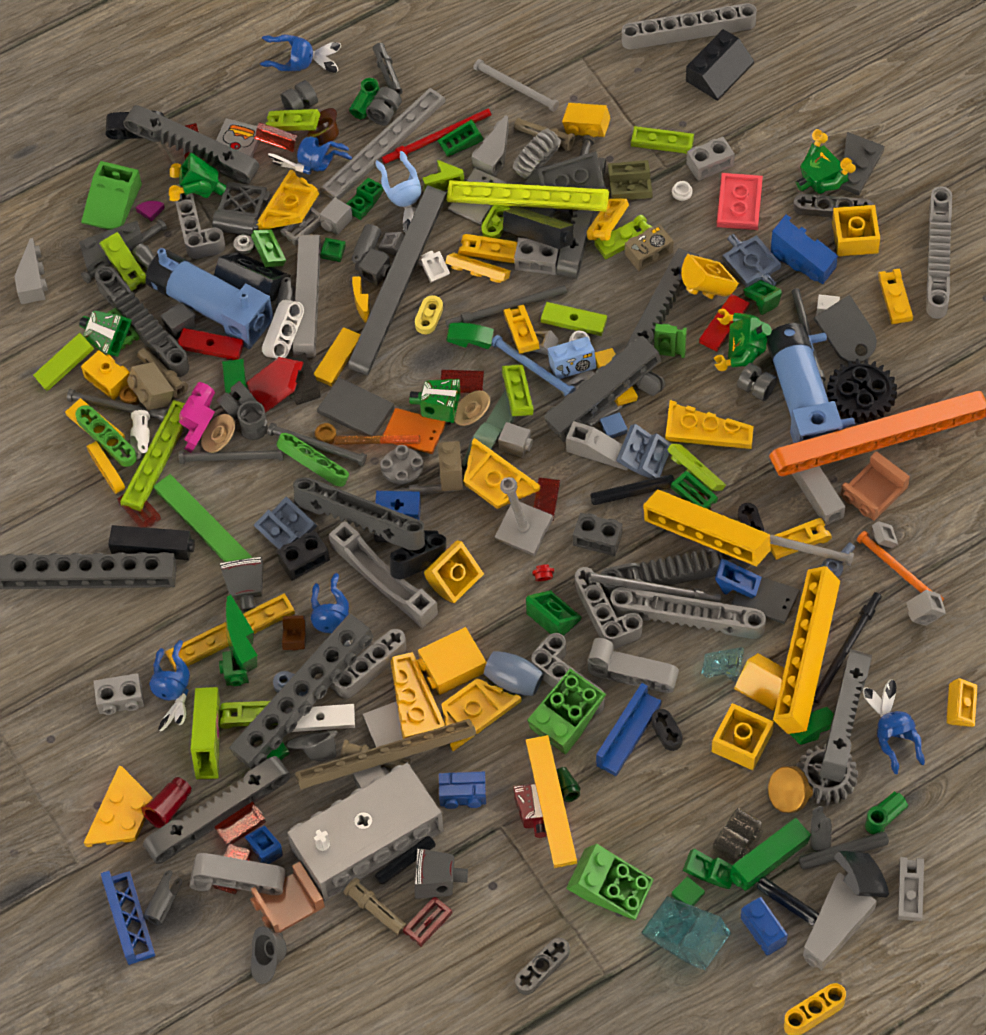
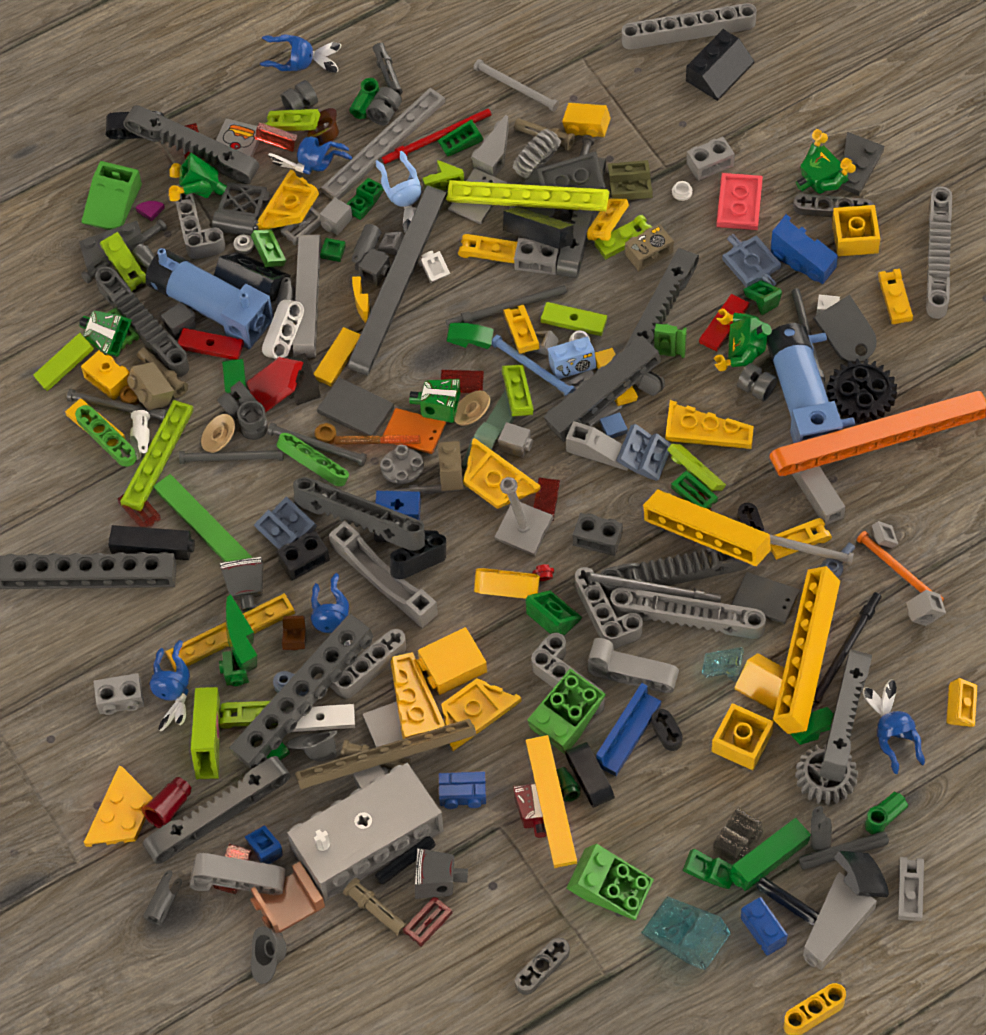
light grey slope [14,238,48,305] -> none
yellow beam [86,441,125,494] -> none
blue fence [100,871,156,965] -> none
dark pink plate [179,382,215,453] -> none
clear red tile [214,801,266,847] -> none
light yellow plate [415,295,443,334] -> none
yellow brick [424,540,484,603] -> none
yellow plate [445,252,511,283] -> none
lime plate [481,205,510,239] -> none
sand blue piece [484,651,543,696] -> none
black axle [590,474,675,505] -> none
lime tile [631,126,694,154] -> none
green tile [672,876,705,910] -> none
yellow brick [681,254,739,299] -> none
blue slope [715,559,762,599] -> none
pearl gold tile [768,766,813,813] -> none
nougat panel [841,451,910,521] -> none
none -> yellow beam [474,568,540,599]
none -> black beam [565,742,615,808]

